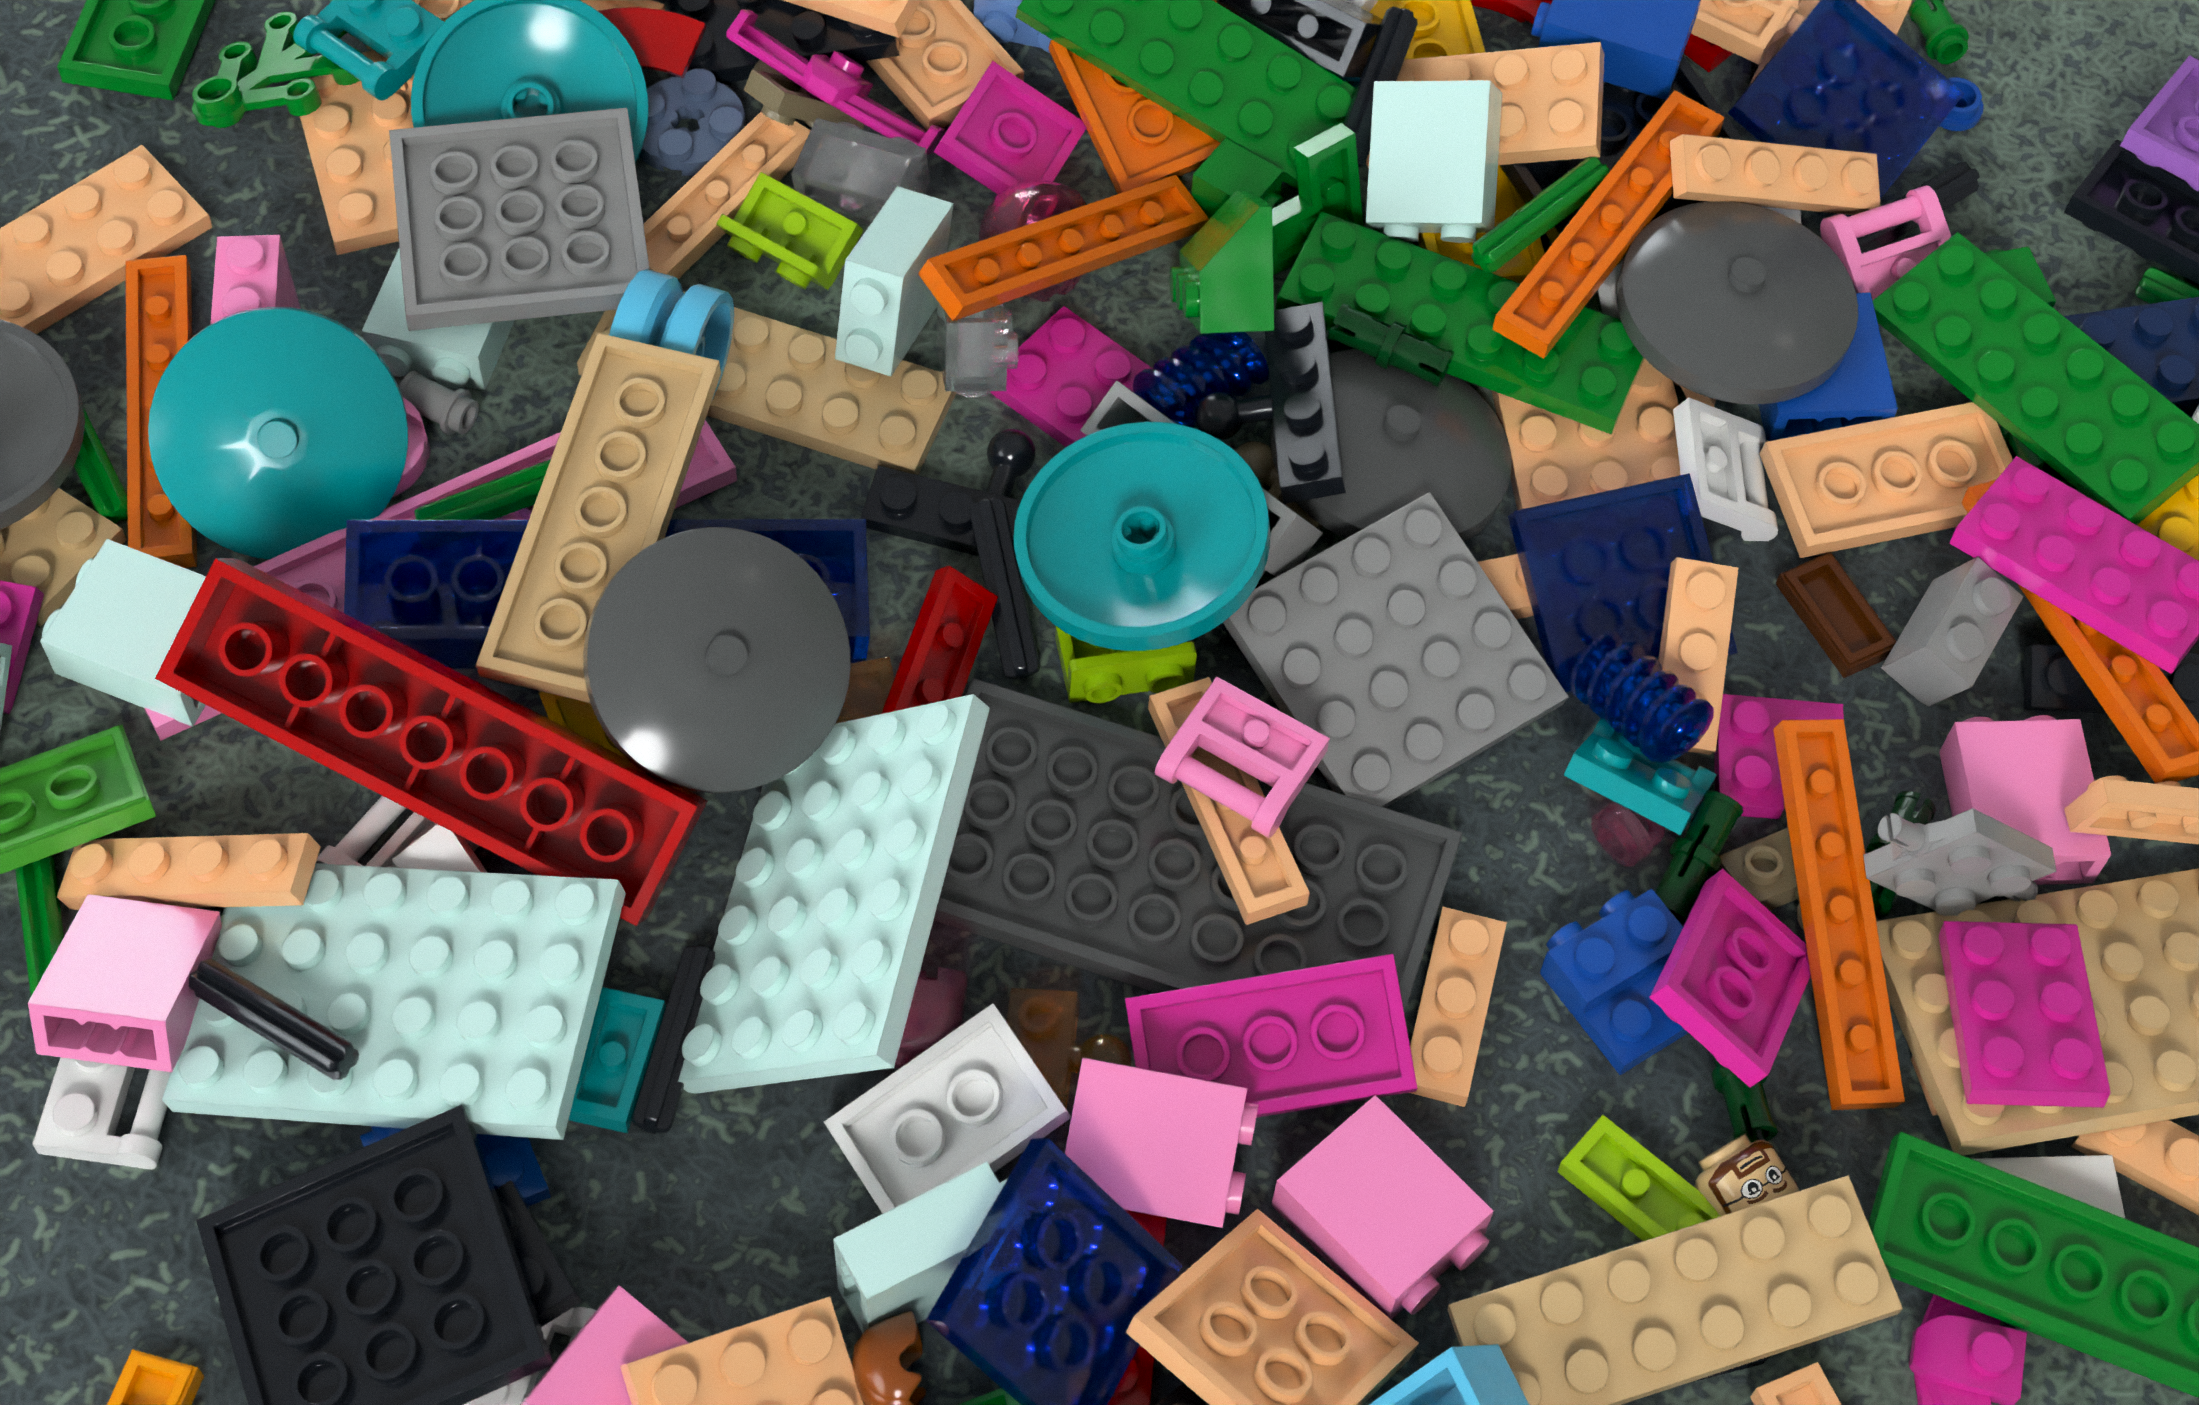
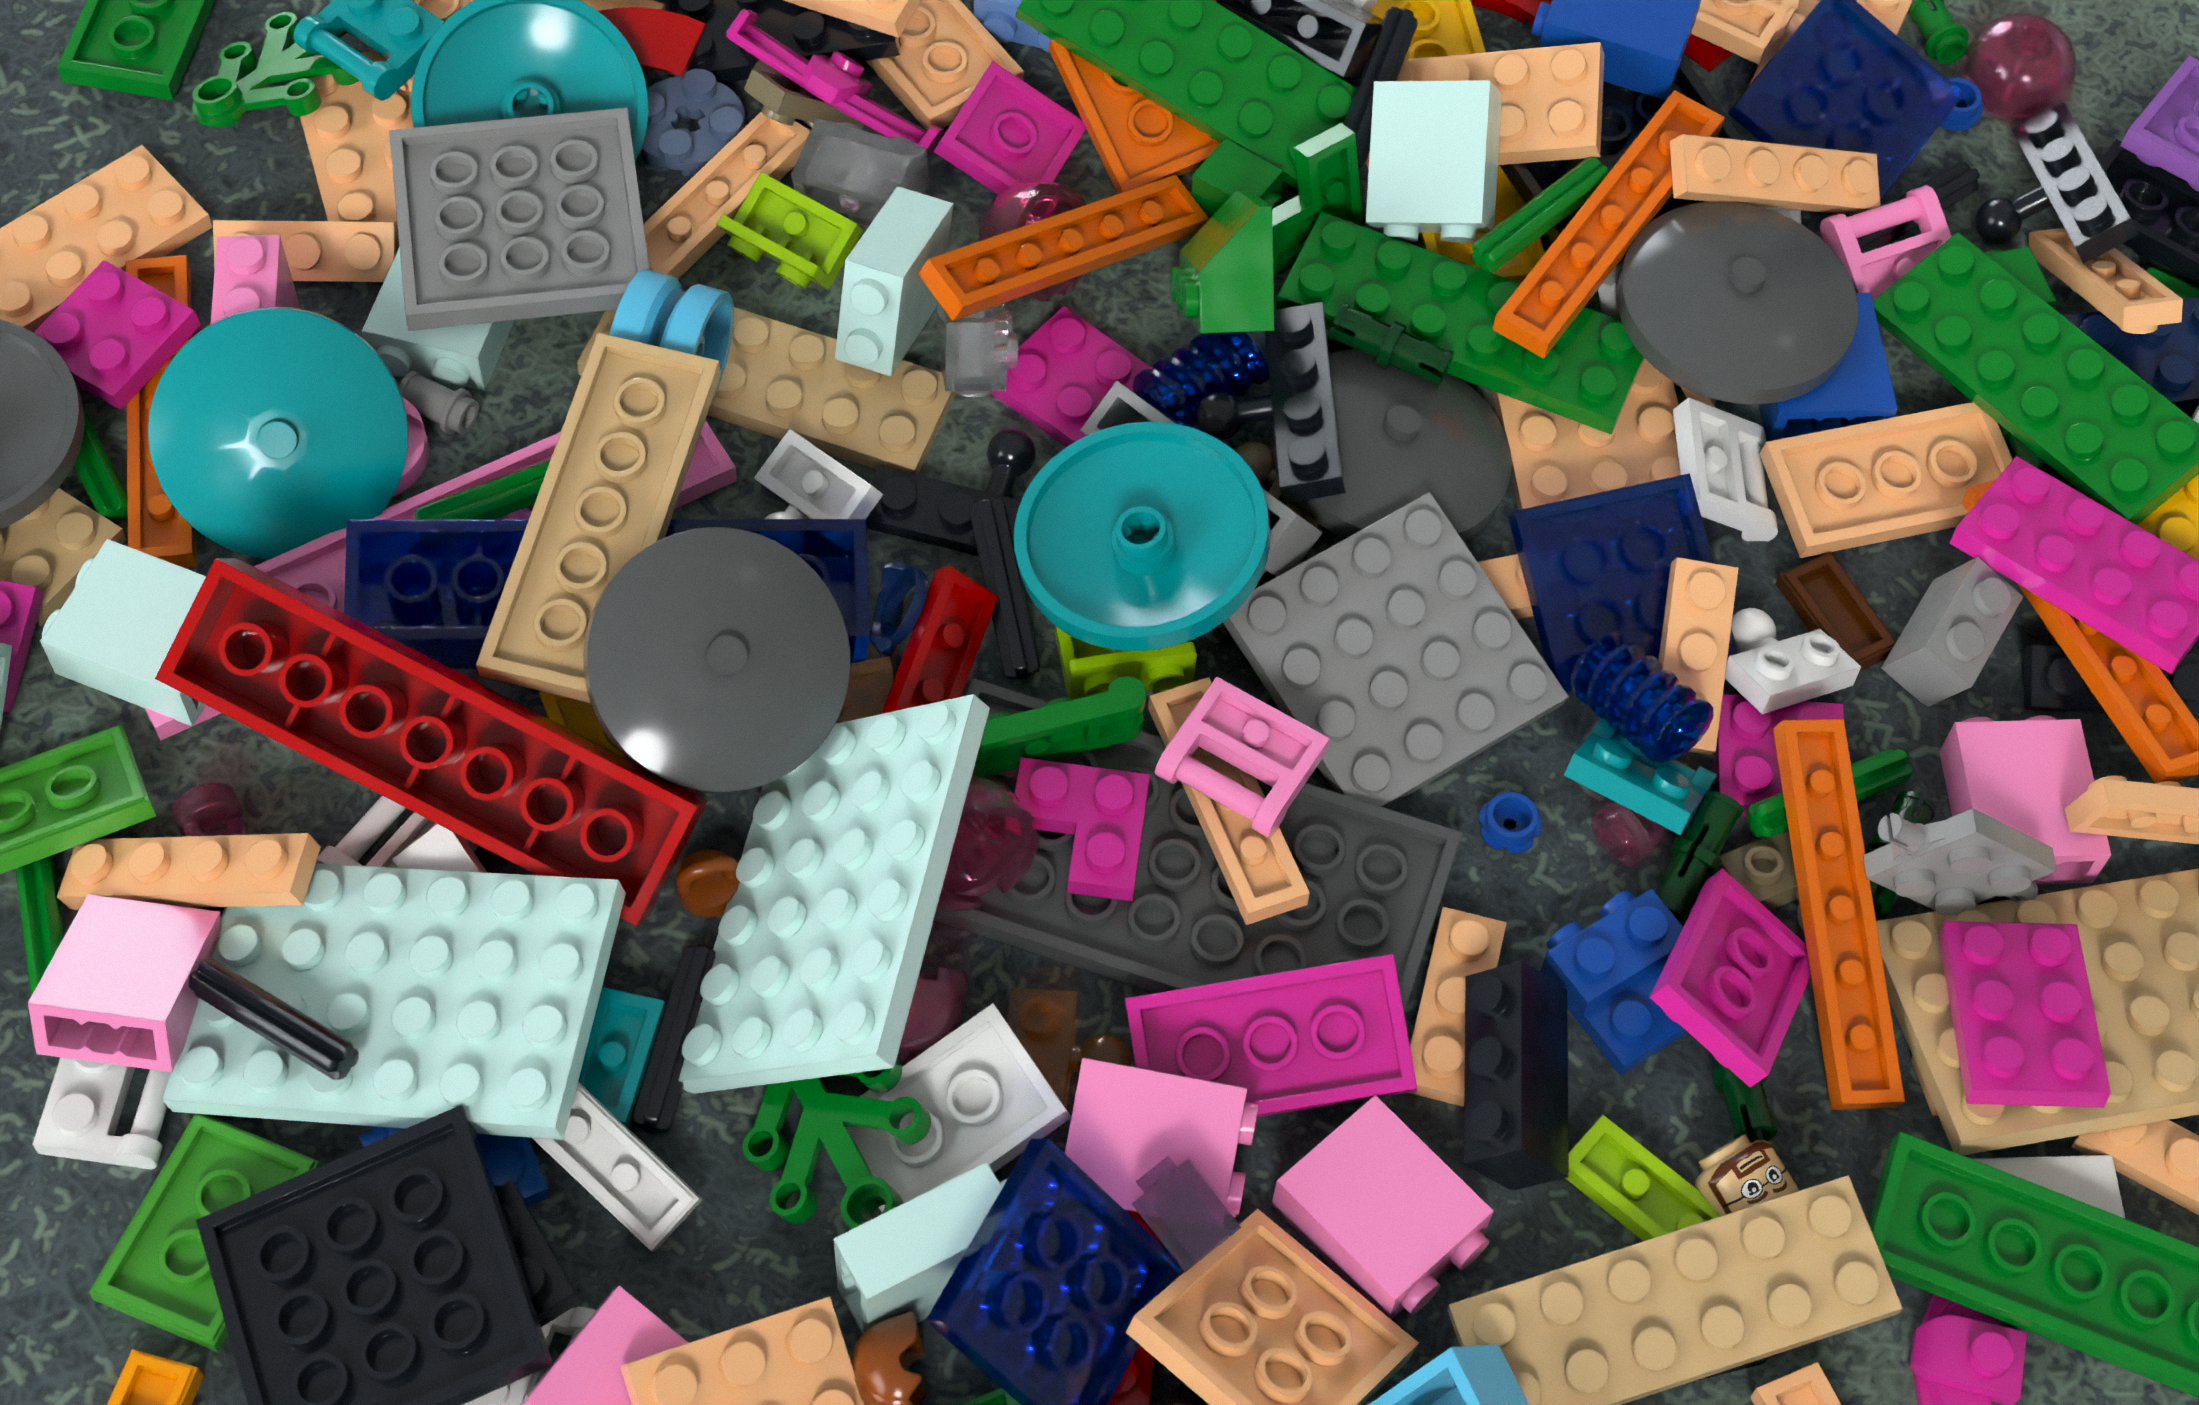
none -> dark pink plate [34,260,201,410]
none -> bright green tile [89,1114,321,1352]
none -> clear pink tile [171,782,245,837]
none -> light nougat plate [213,220,398,282]
none -> white tile [532,1082,703,1251]
none -> dark orange tile [675,849,740,918]
none -> green plant [742,1059,931,1229]
none -> white plate [754,429,883,555]
none -> dark blue piece [867,560,928,662]
none -> clear pink cylinder [937,776,1039,912]
none -> green plate [973,676,1146,779]
none -> dark pink plate [1011,757,1150,901]
none -> clear purple brick [1132,1155,1241,1272]
none -> black brick [1464,960,1569,1190]
none -> blue plate [1478,792,1542,854]
none -> white plate [1725,608,1861,714]
none -> green axle [1746,749,1913,838]
none -> clear pink cylinder [1959,13,2078,124]
none -> black plate [1975,102,2139,263]
none -> light nougat plate [2029,228,2183,334]

